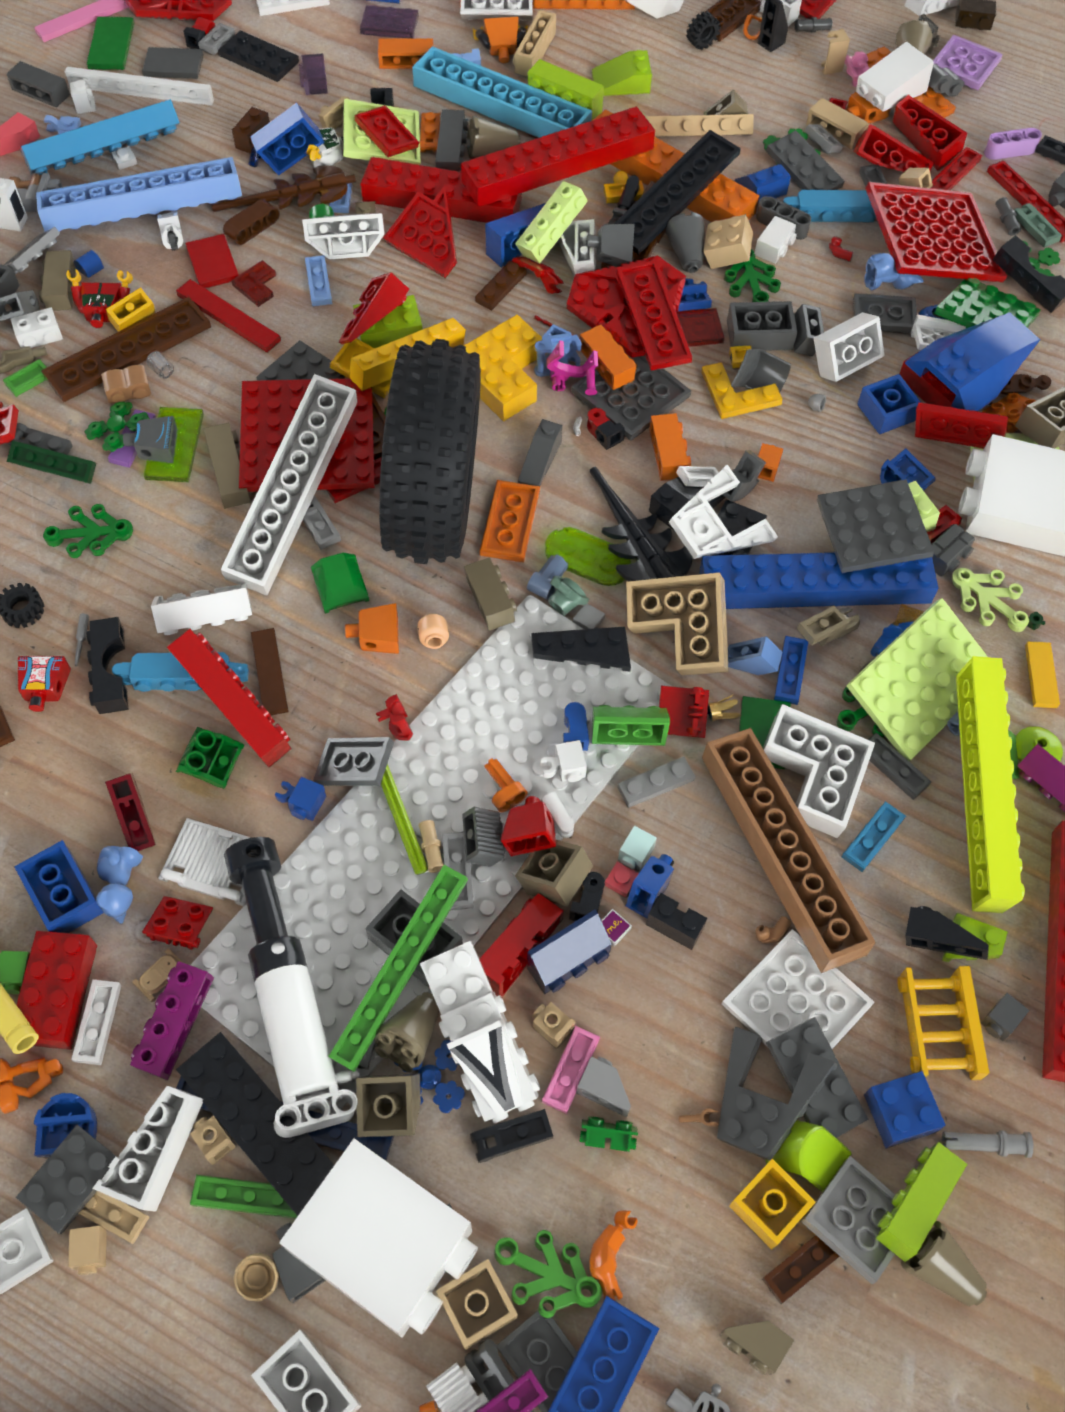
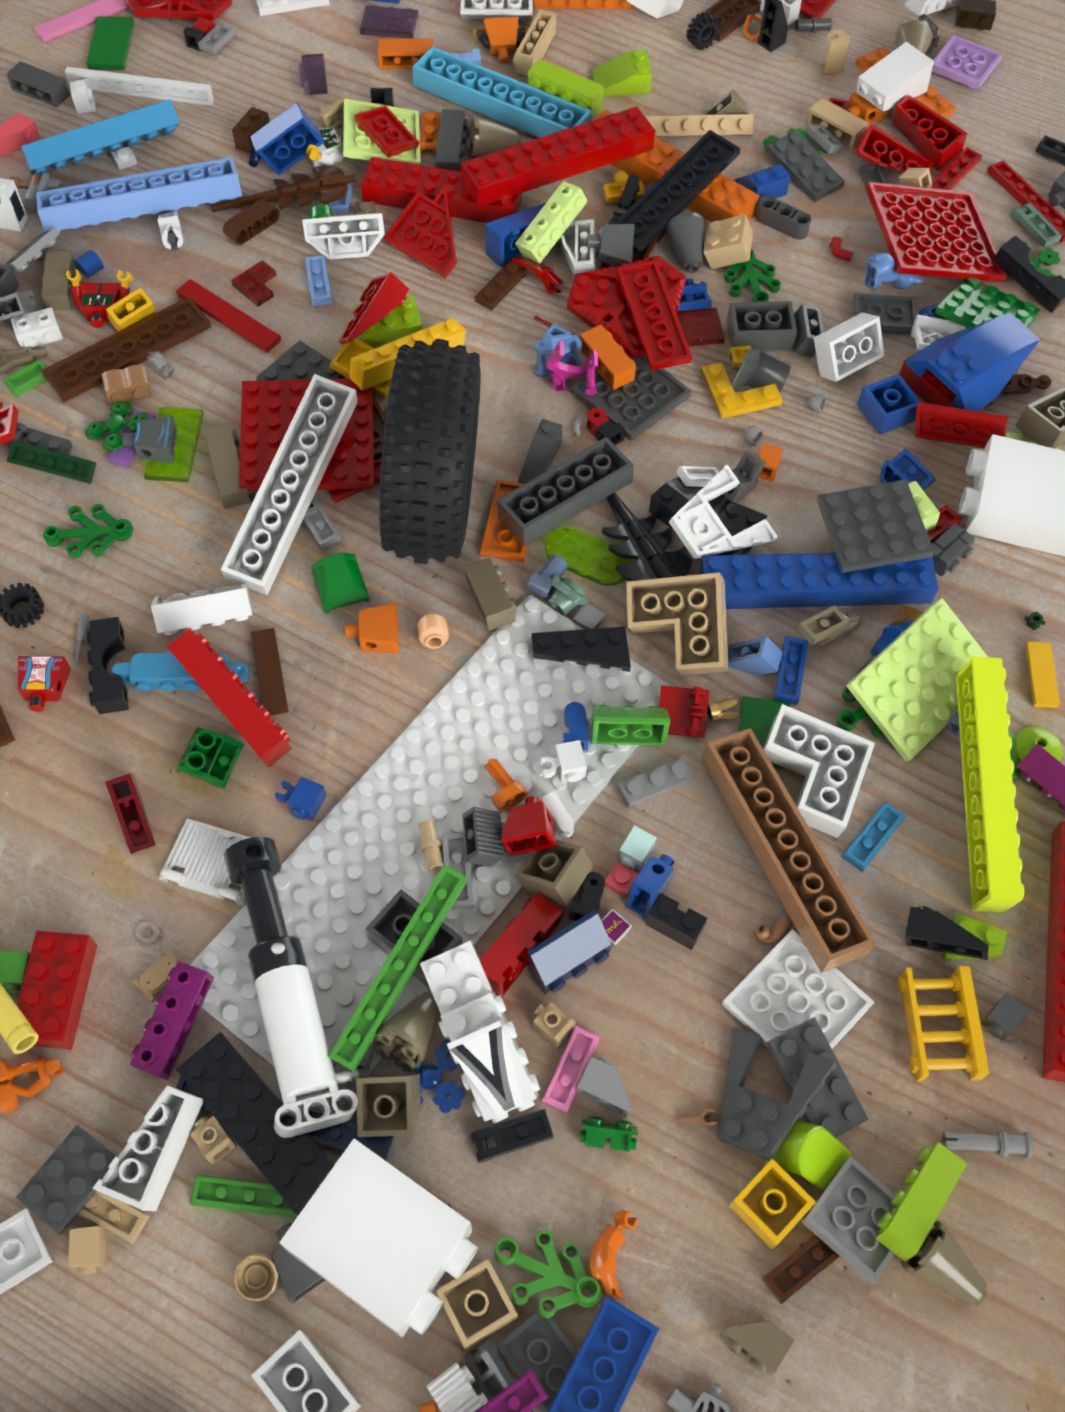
blue brick [14,840,103,933] -> none
blue slope [34,1093,97,1158] -> none
light blue plate [44,115,81,134] -> none
white plate [71,980,122,1065] -> none
medium blue animal [96,846,143,924] -> none
dark grey tile [142,47,204,79] -> none
red hinge [142,896,213,950] -> none
red tile [185,234,240,288] -> none
black plate [218,30,299,82] -> none
dark grey plate [313,737,394,786] -> none
red piece [376,694,413,741] -> none
lime axle [381,763,428,875] -> none
yellow brick [464,314,542,422] -> none
orange brick [649,413,691,481] -> none
white brick [755,216,797,264] -> none
dark azure hinge [783,190,876,222] -> none
bright pink hips [845,52,869,87] -> none
blue brick [864,1071,946,1149] -> none
dark grey tile [868,733,932,800] -> none
dark grey brick [929,64,965,97] -> none
yellowish green plant [952,568,1029,632] -> none
orange hinge [982,393,1036,433] -> none
lavender beam [984,128,1042,160] -> none
dark grey pin [995,197,1021,236] -> none
none -> dark grey brick [497,437,634,546]
none -> light grey hinge [745,426,764,445]

